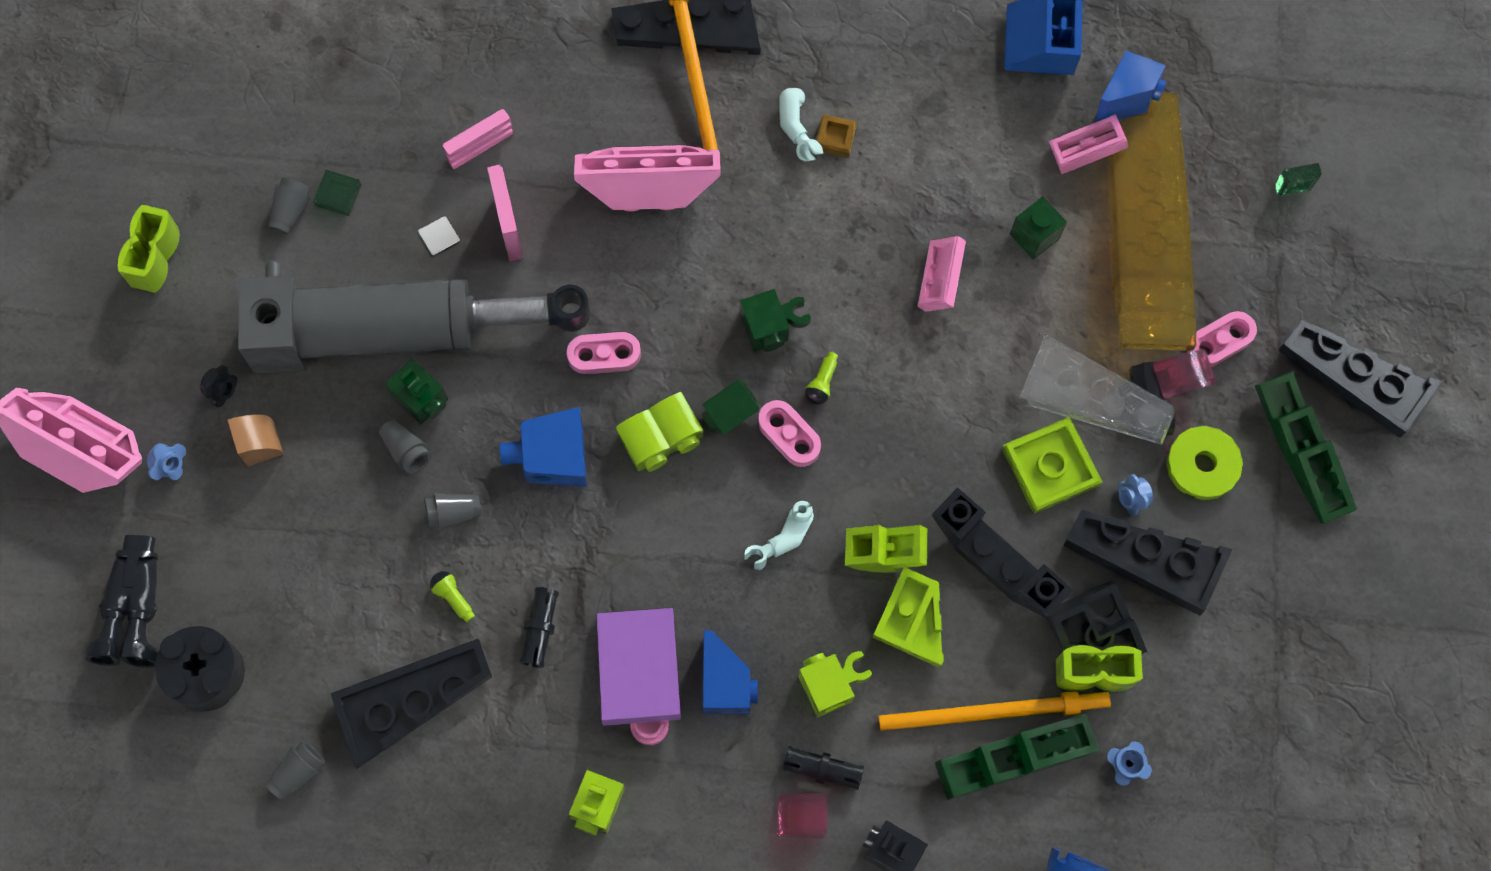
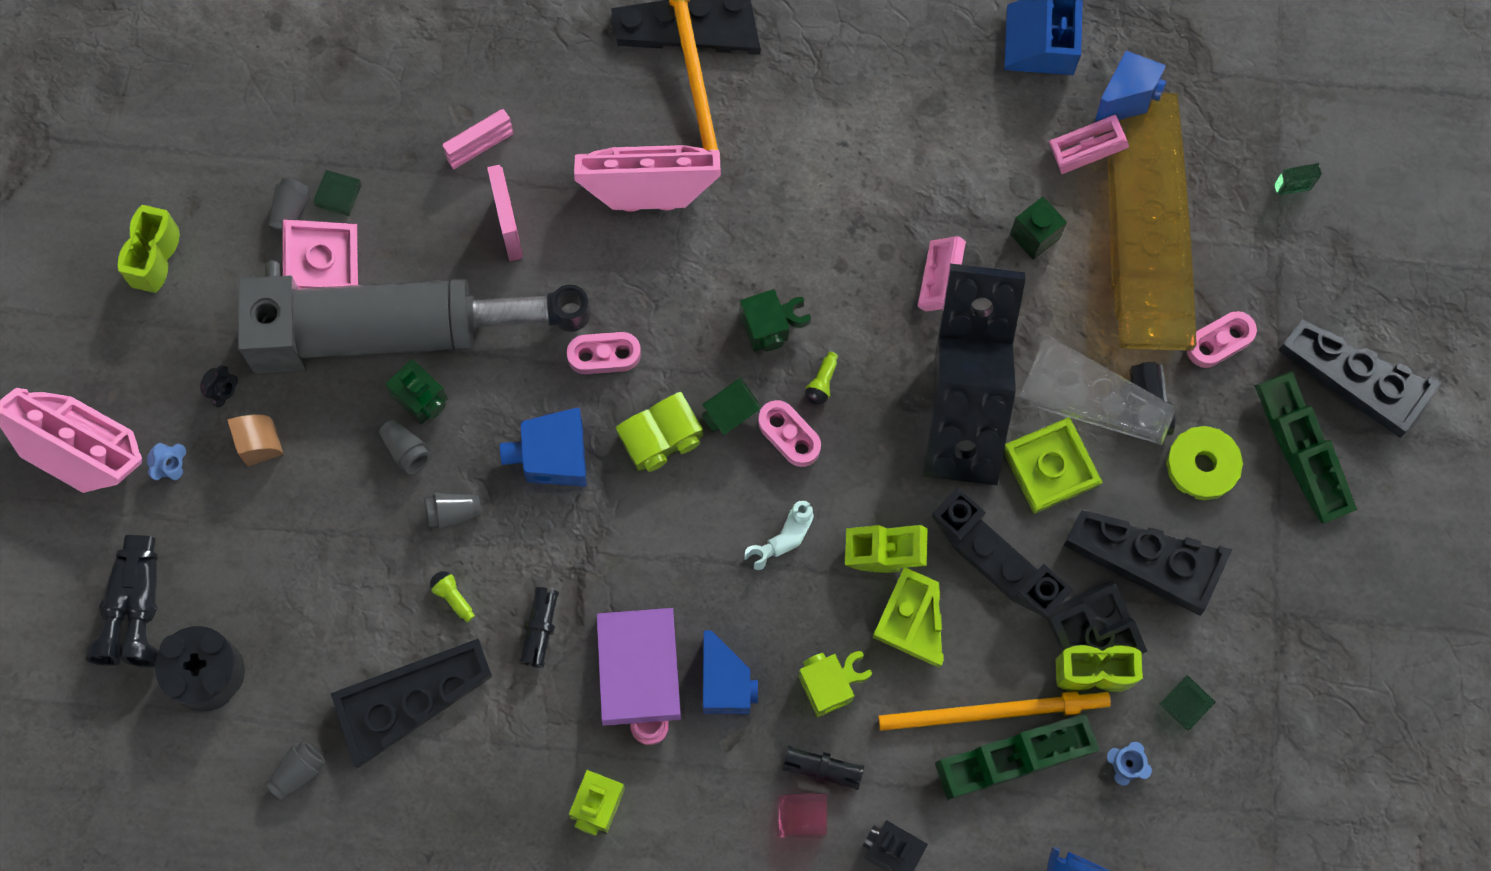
white sticker [418,216,460,255] -> none
light aqua arm [779,88,823,161] -> none
pearl gold tile [816,114,857,158] -> none
medium blue plate [1118,474,1153,516] -> none
clear pink brick [1153,349,1216,399] -> none
none -> bright pink tile [282,220,358,288]
none -> black bracket [923,263,1026,485]
none -> clear green tile [1159,675,1216,731]

